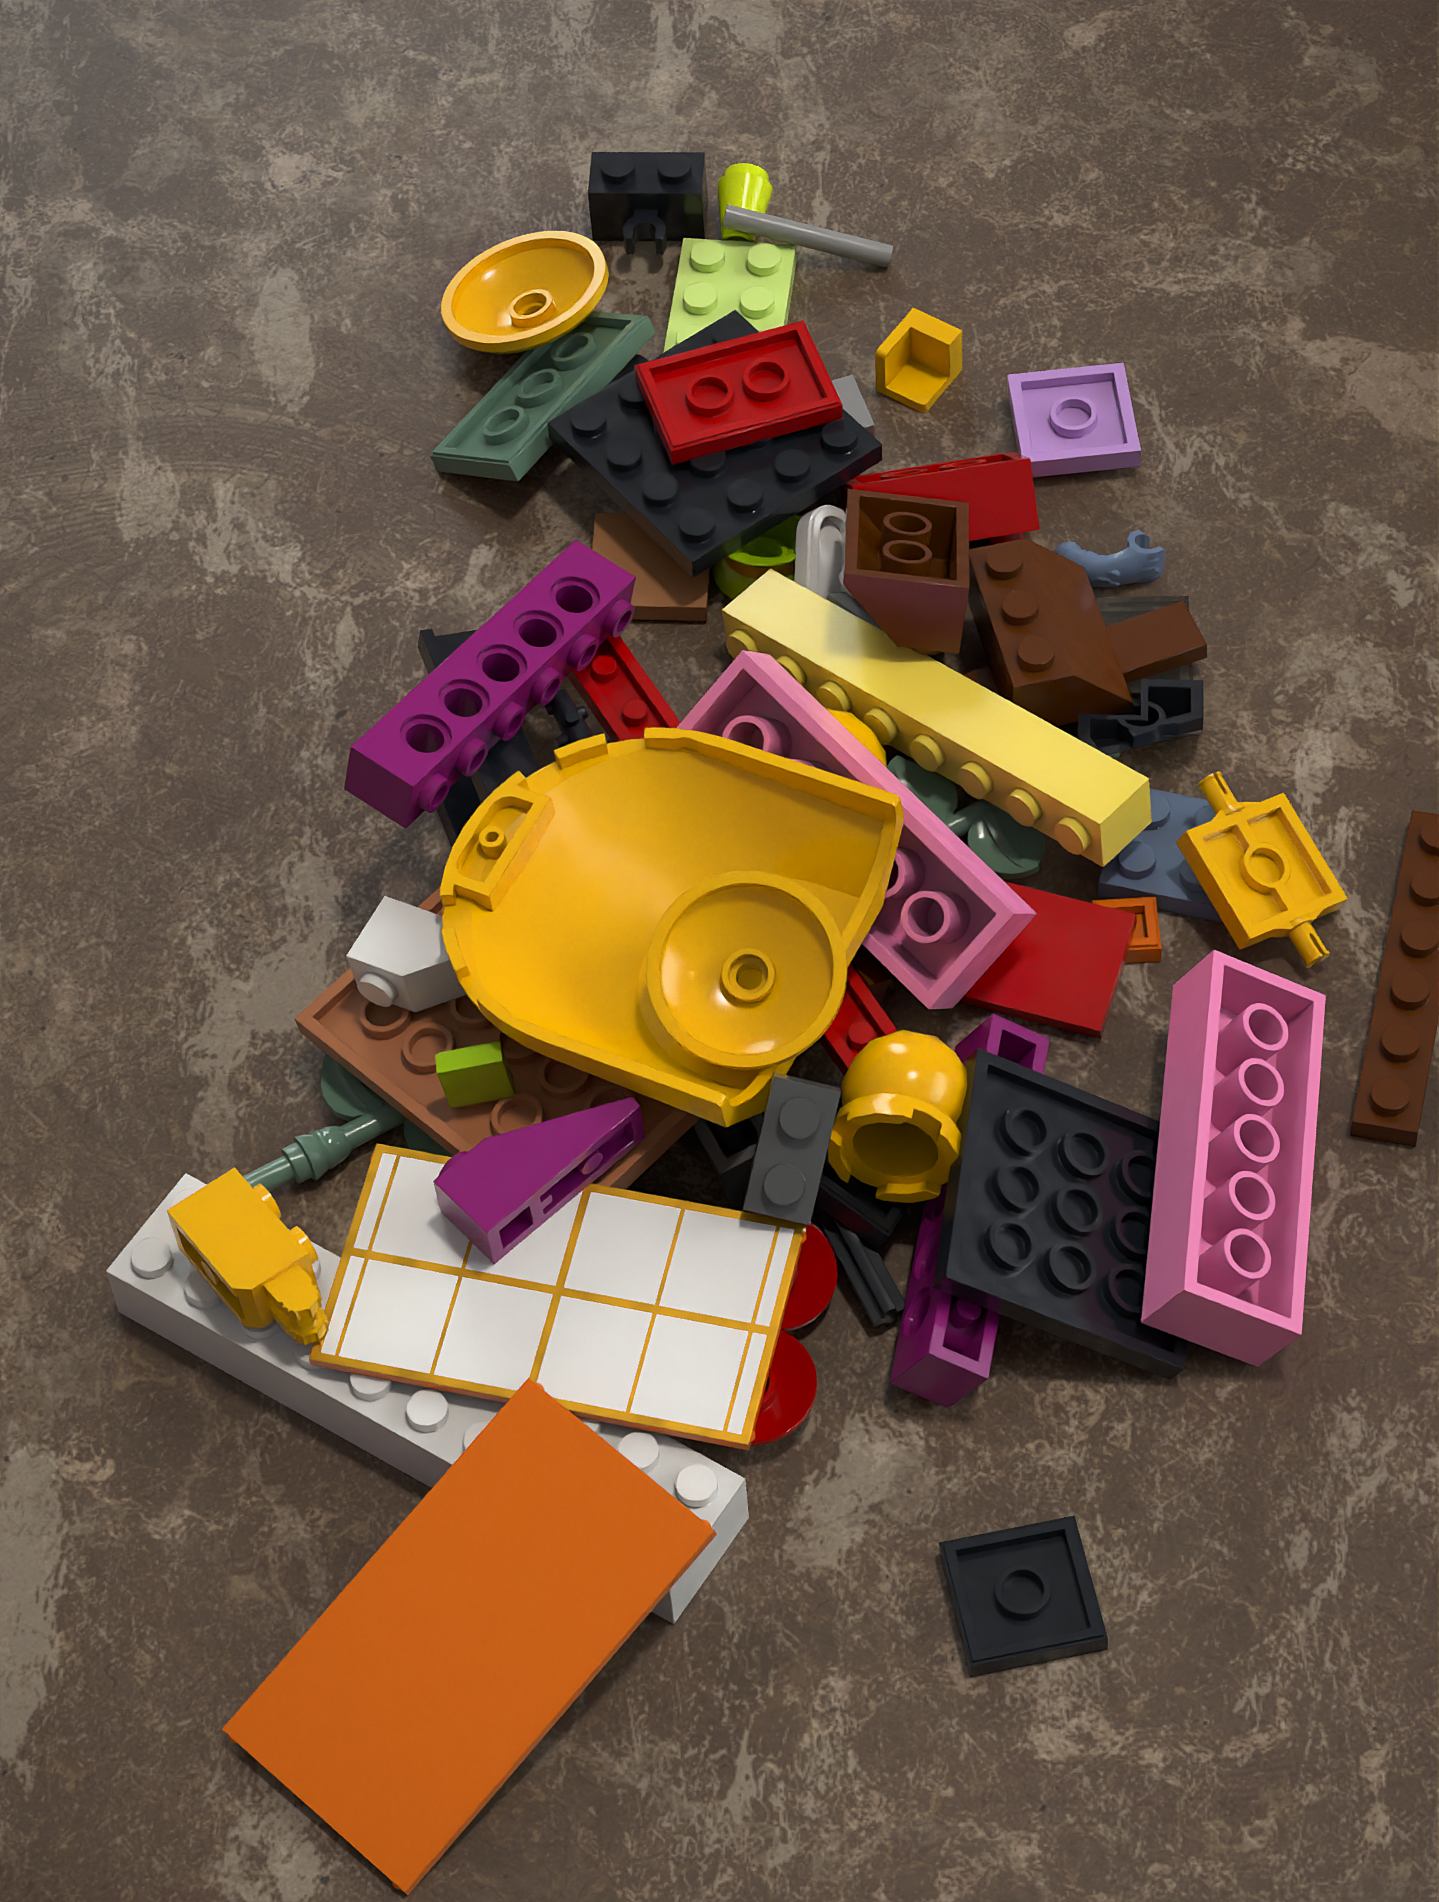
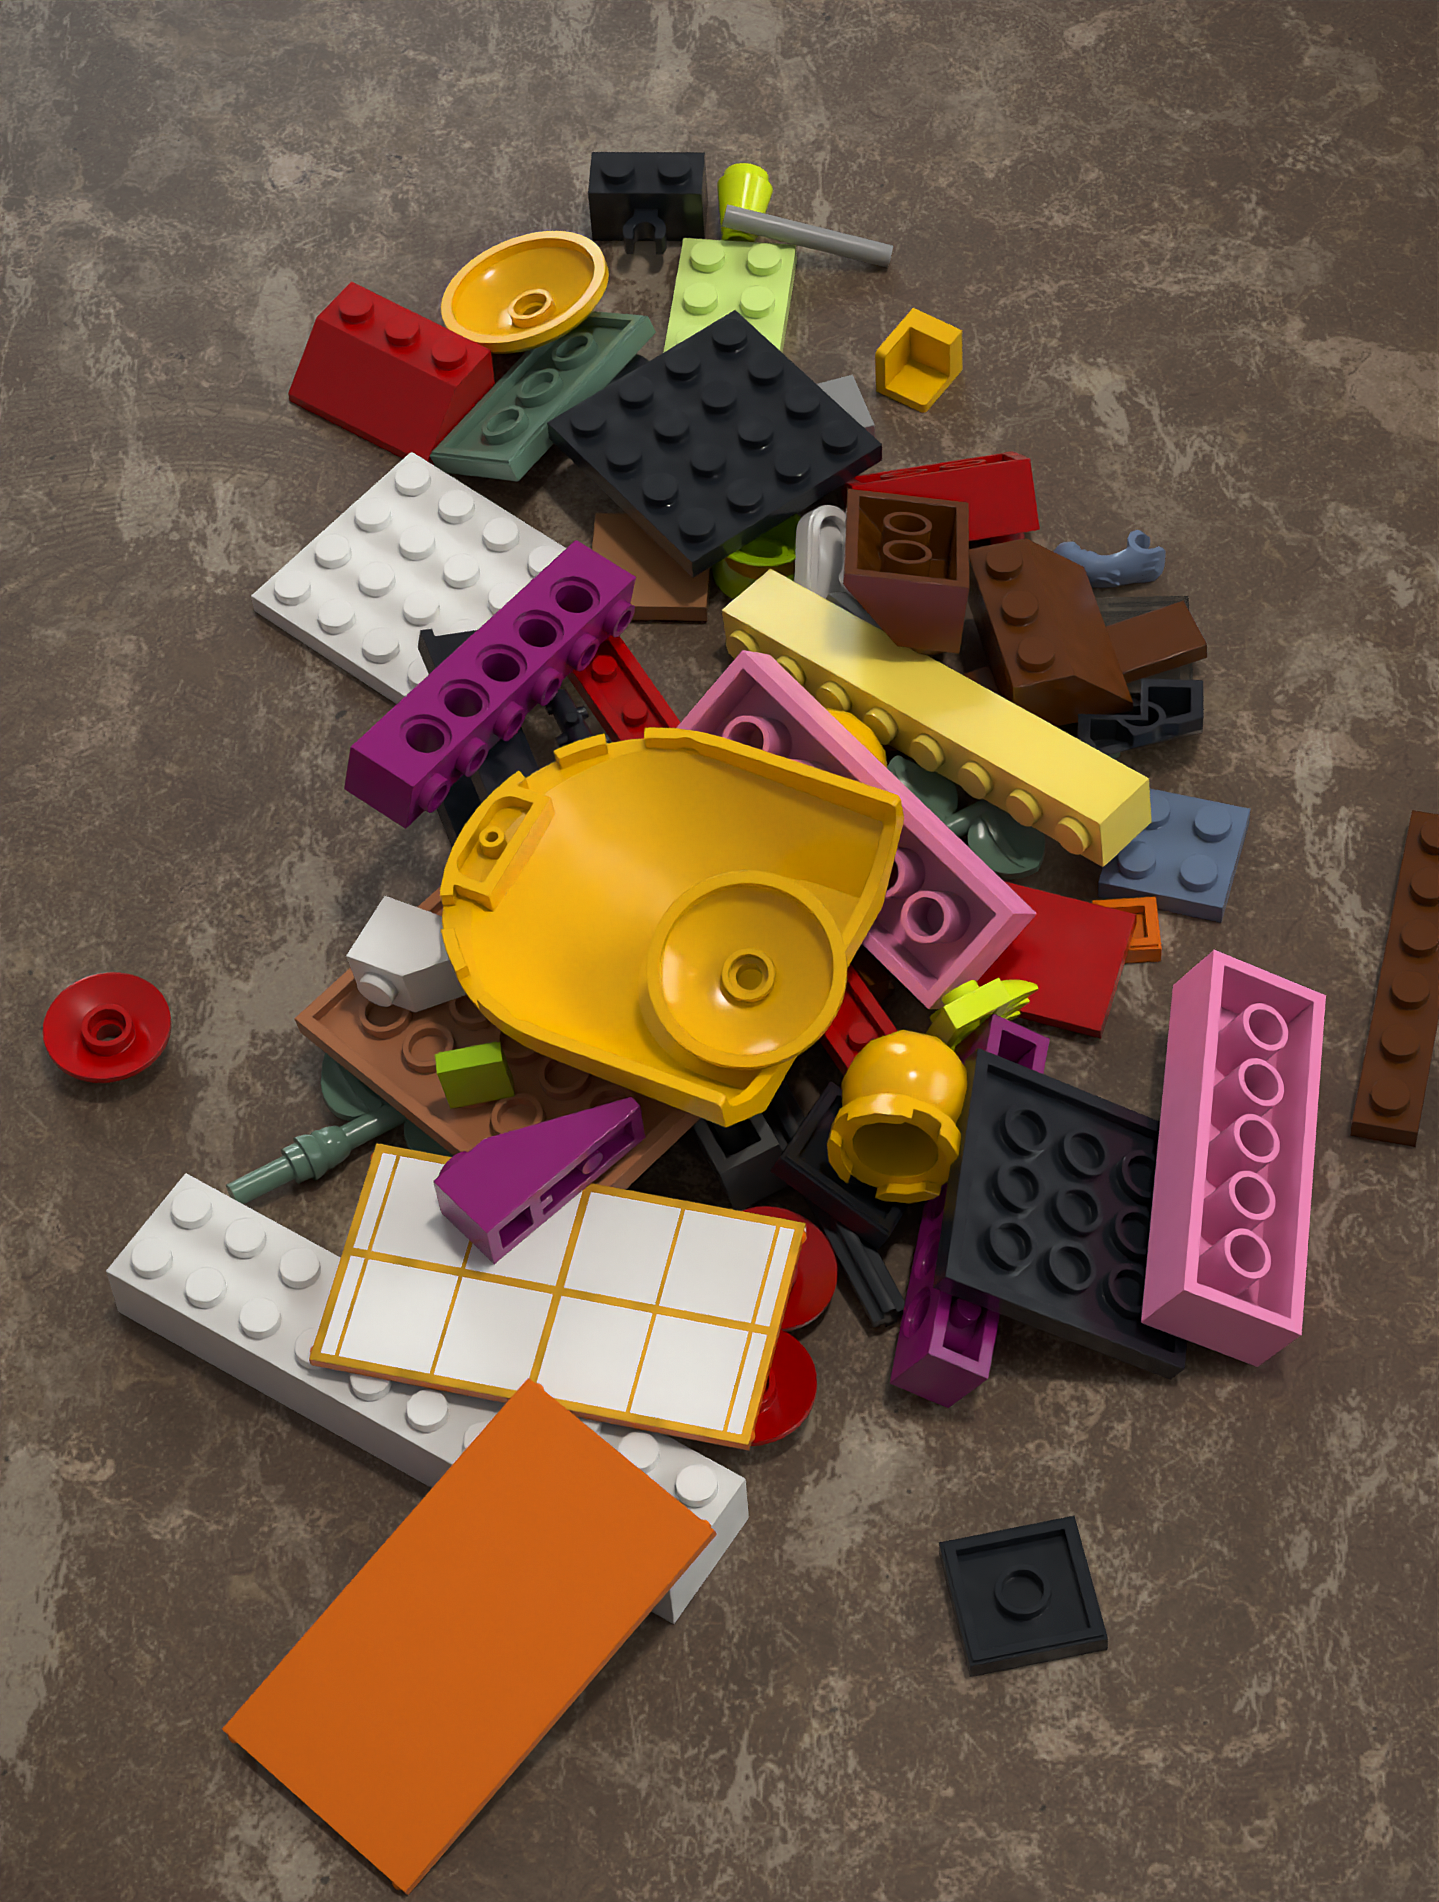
yellow hinge [167,1167,329,1346] -> none
red tile [634,320,843,465] -> none
dark grey brick [743,1072,841,1225] -> none
lavender plate [1007,363,1141,477] -> none
yellow plate [1176,771,1348,968] -> none
none -> red dish [43,972,172,1083]
none -> white plate [251,452,566,704]
none -> red slope [288,281,495,465]
none -> neon yellow plate [926,977,1039,1051]

